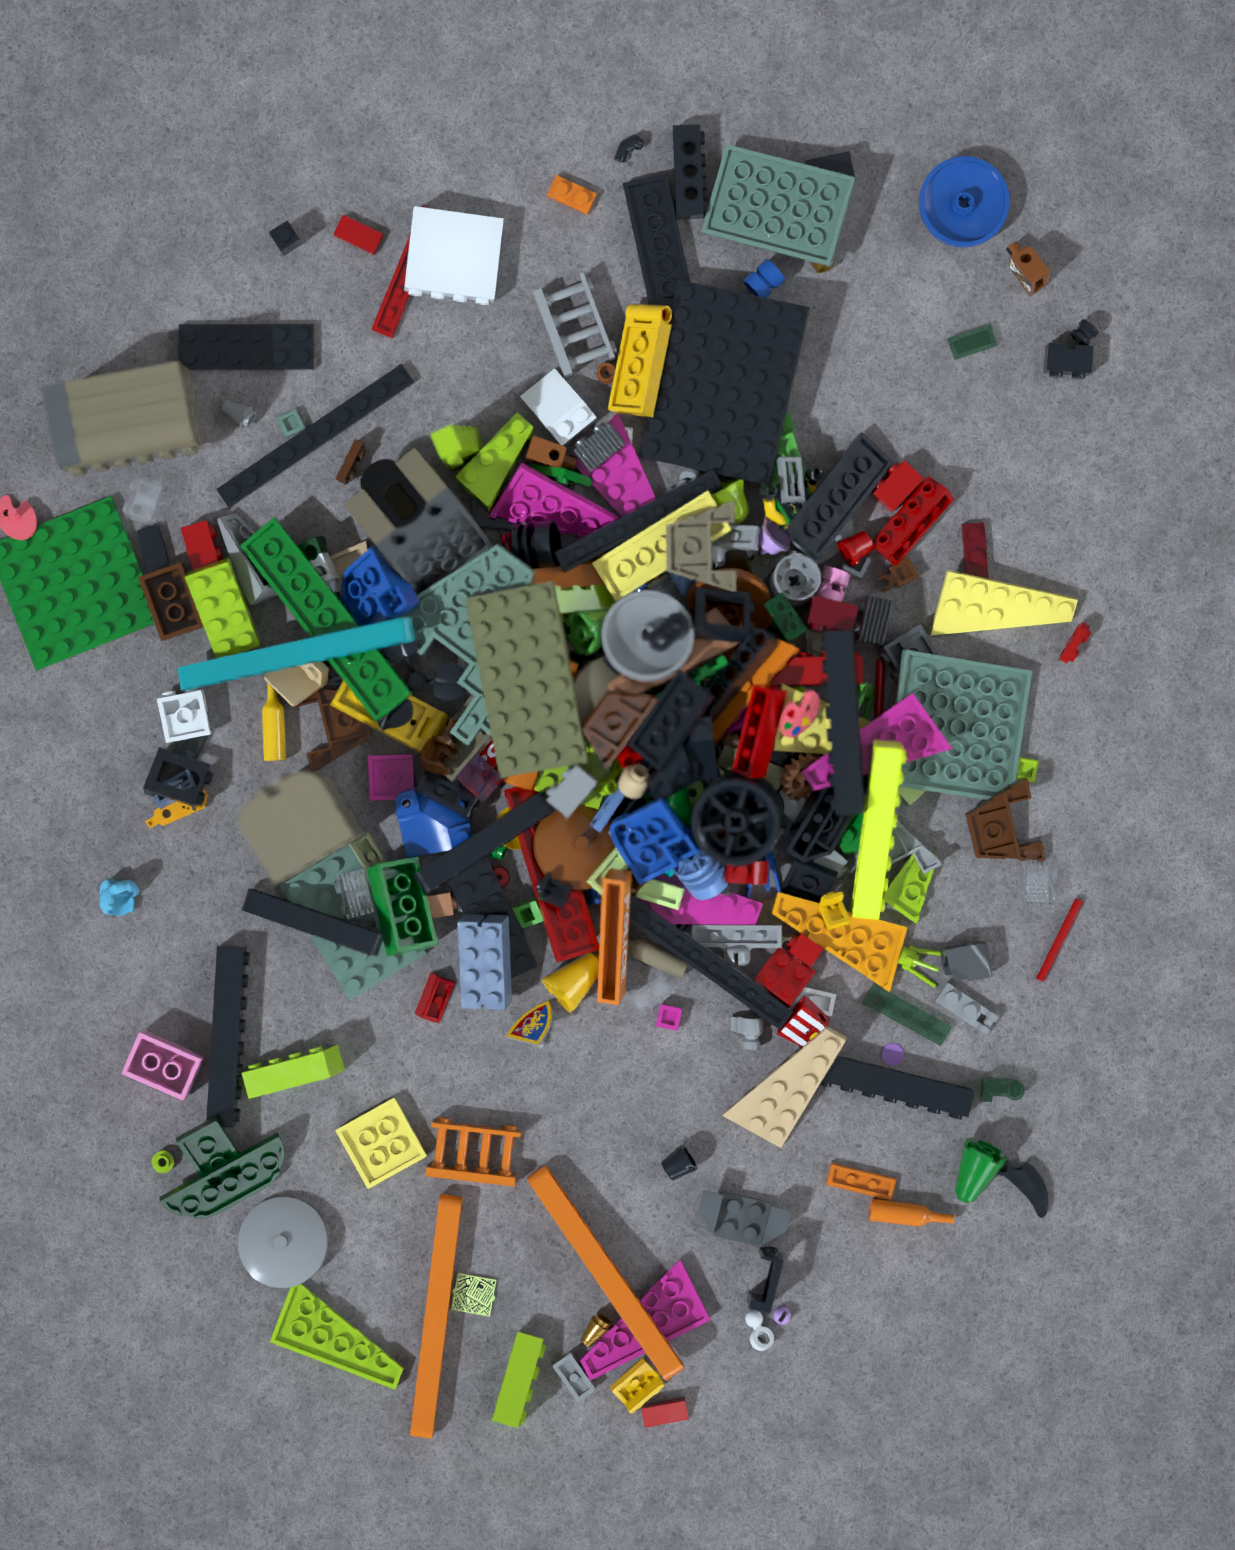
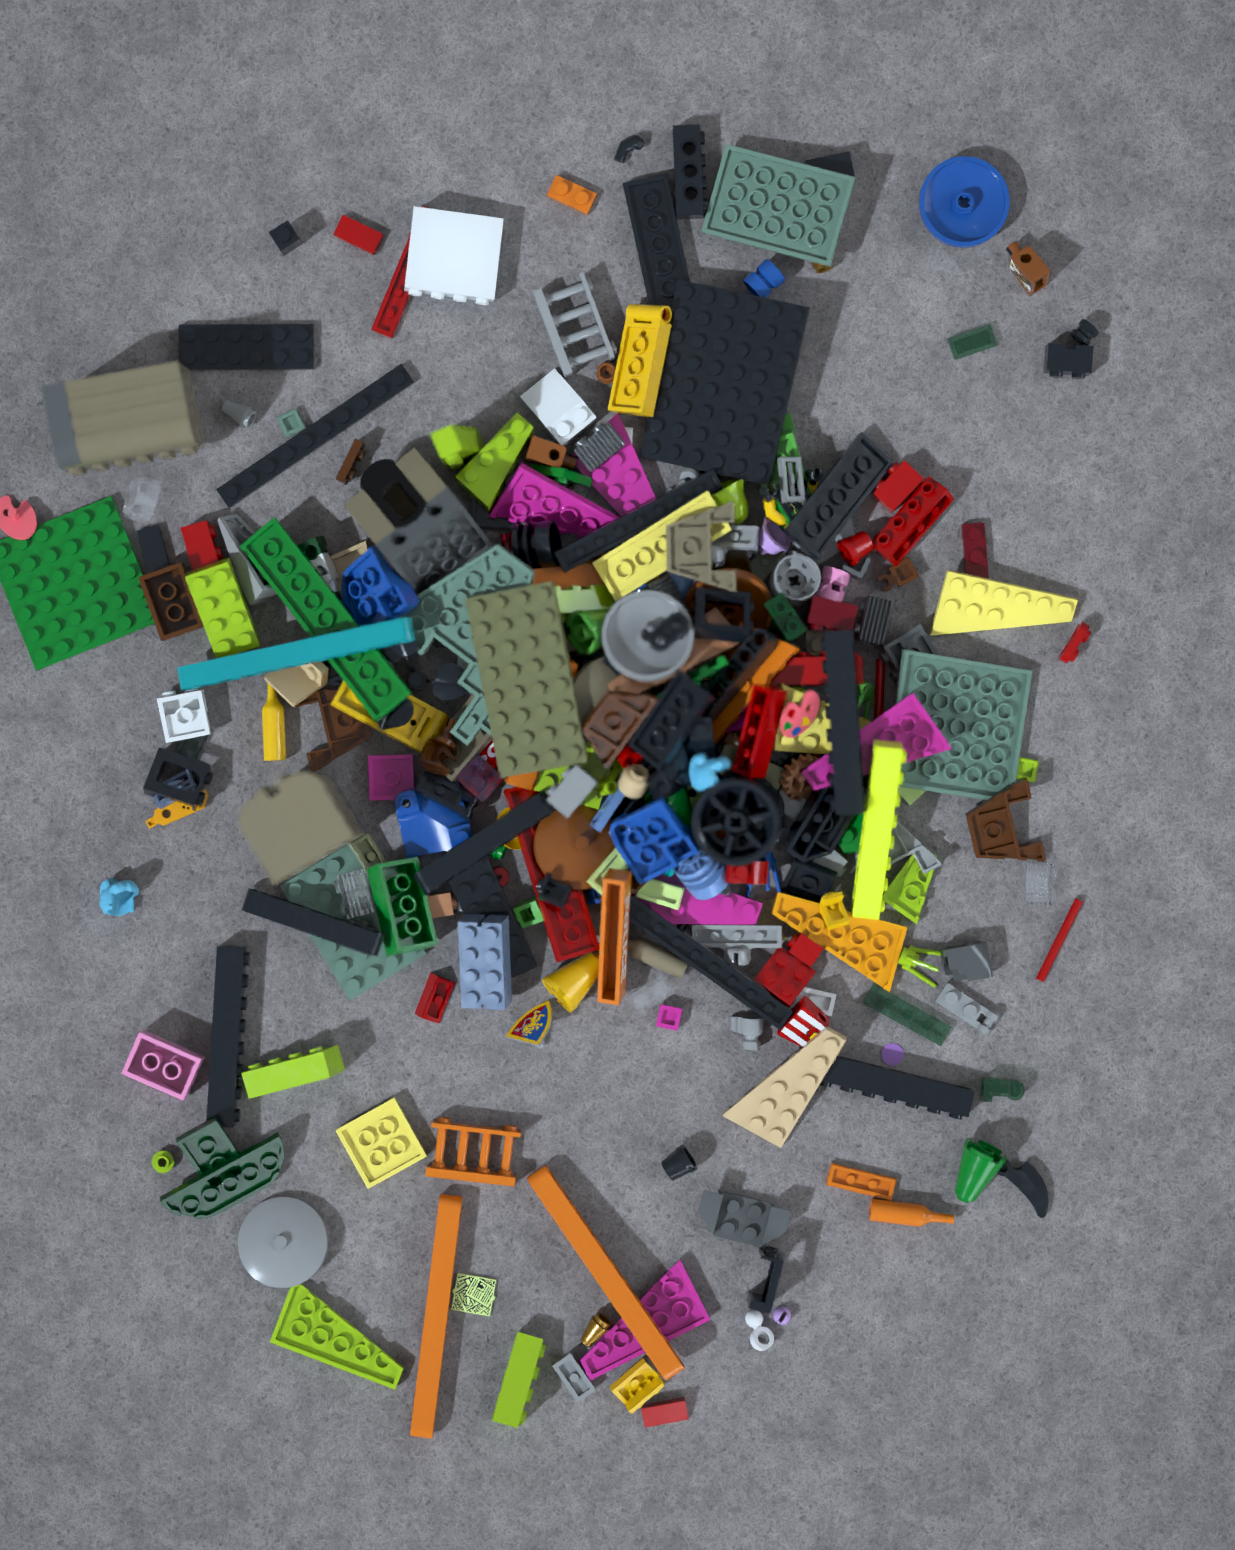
none -> medium azure hair [689,753,730,792]

